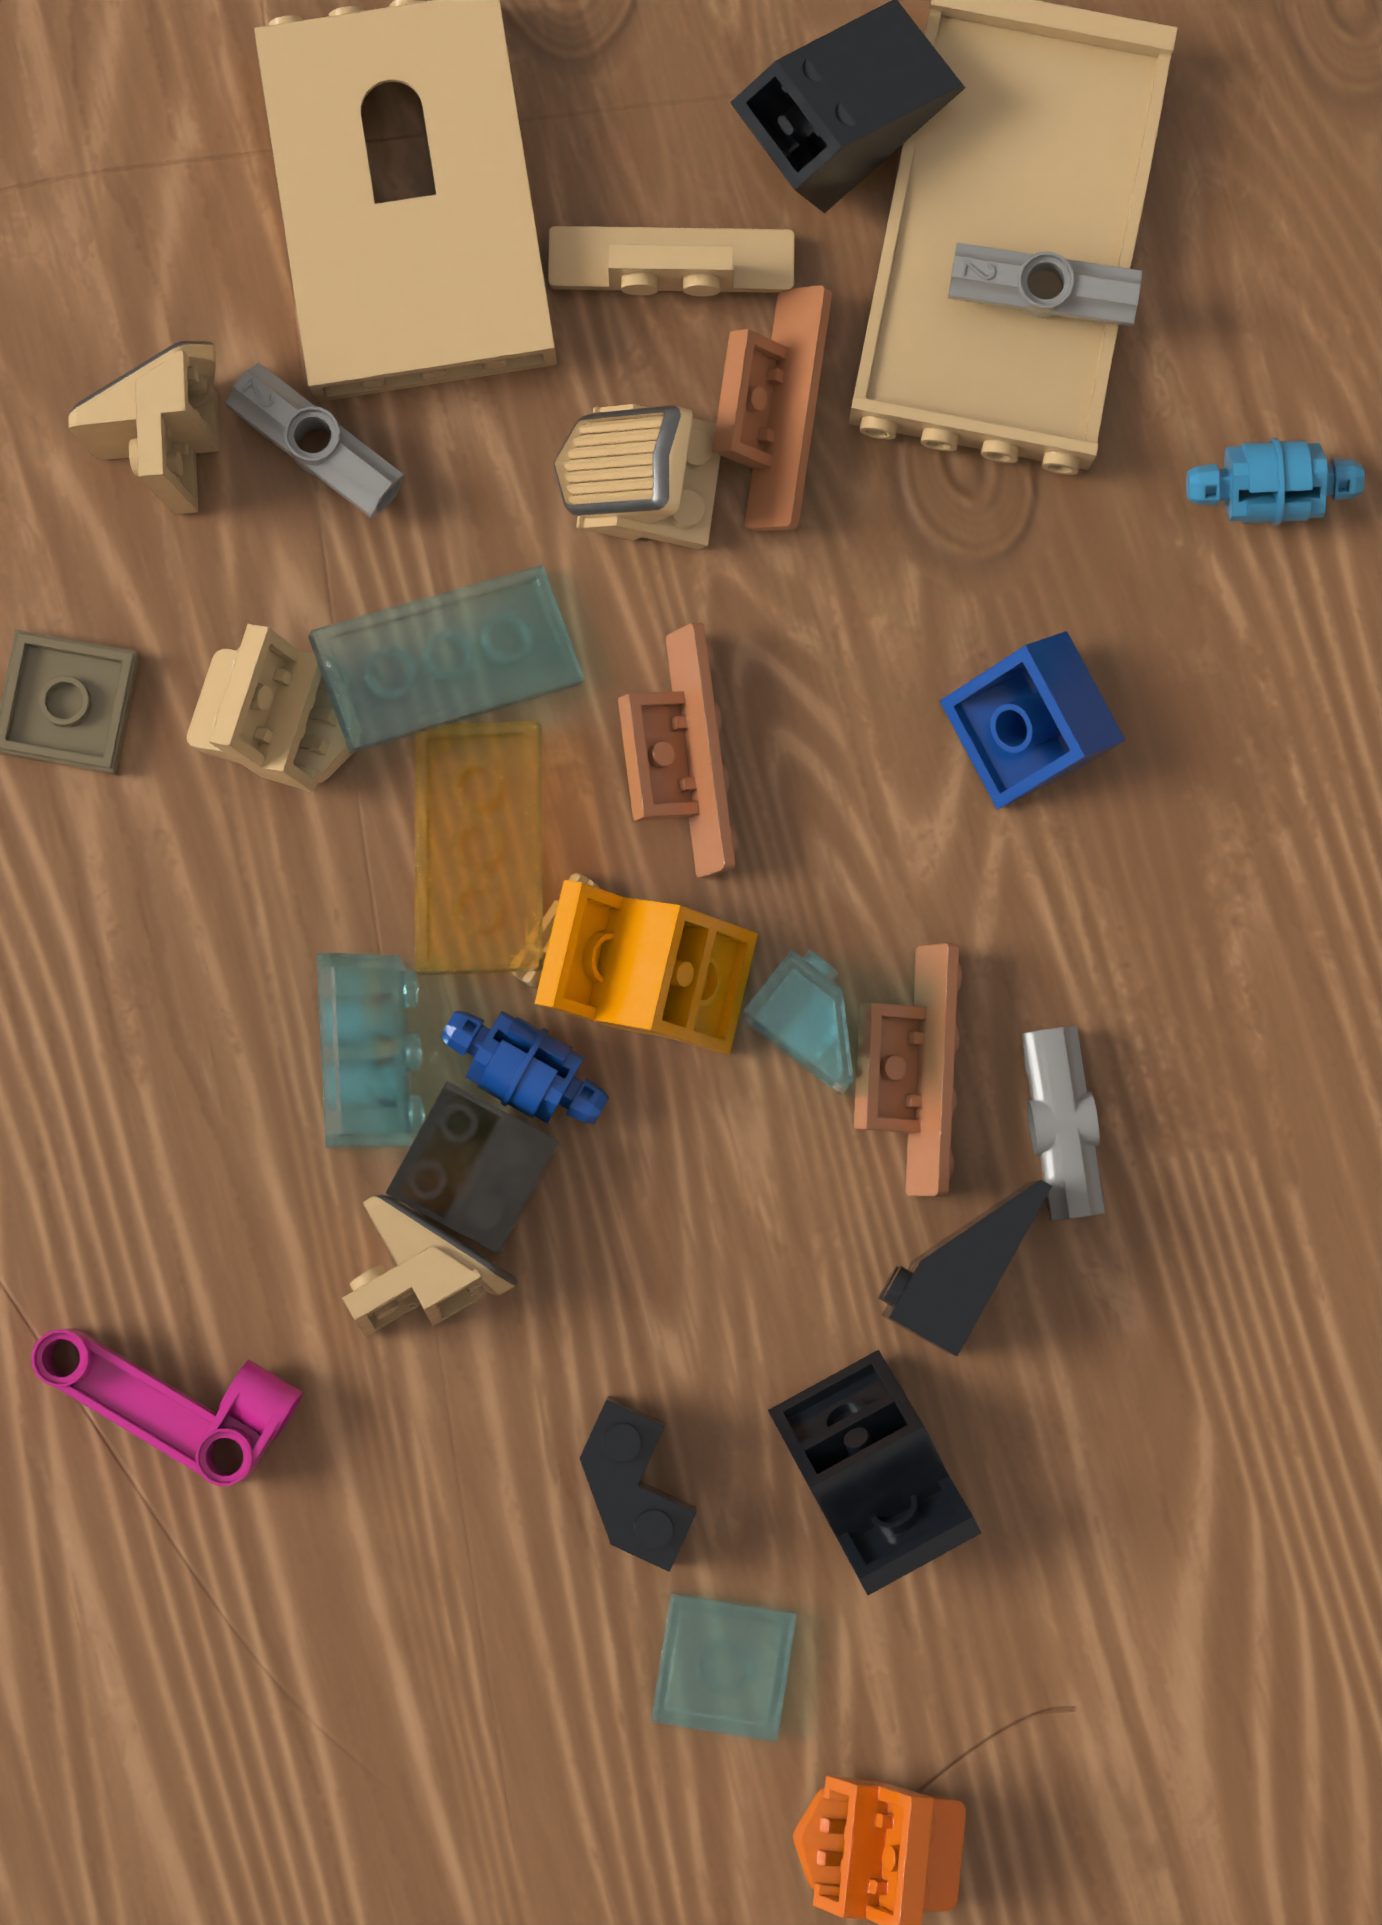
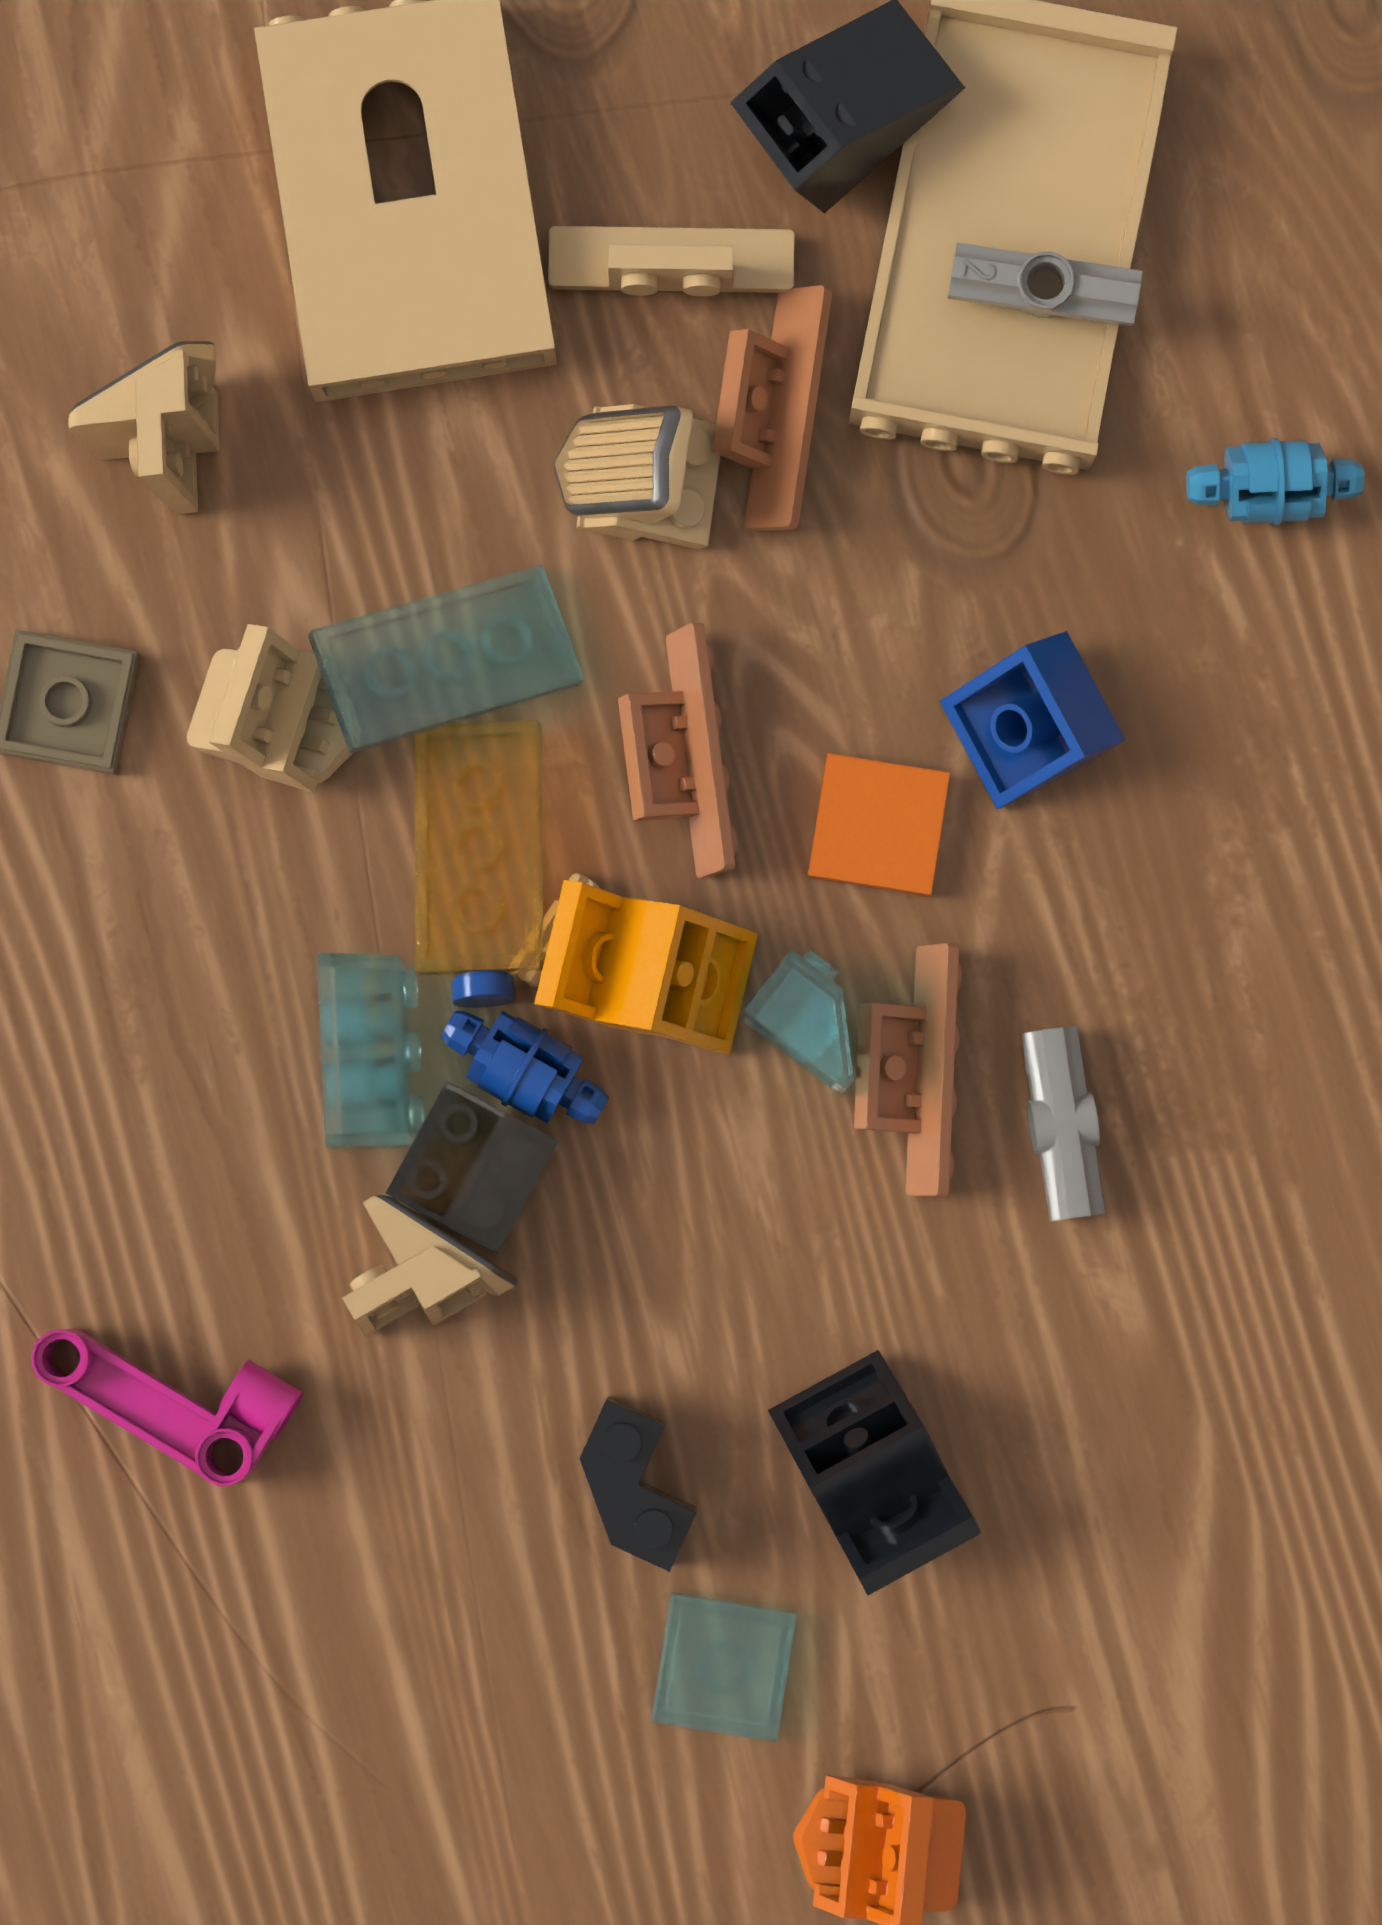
light grey piece [225,362,405,520] -> none
black slope [878,1180,1052,1356] -> none
none -> blue tile [451,970,515,1008]
none -> orange tile [807,753,950,897]

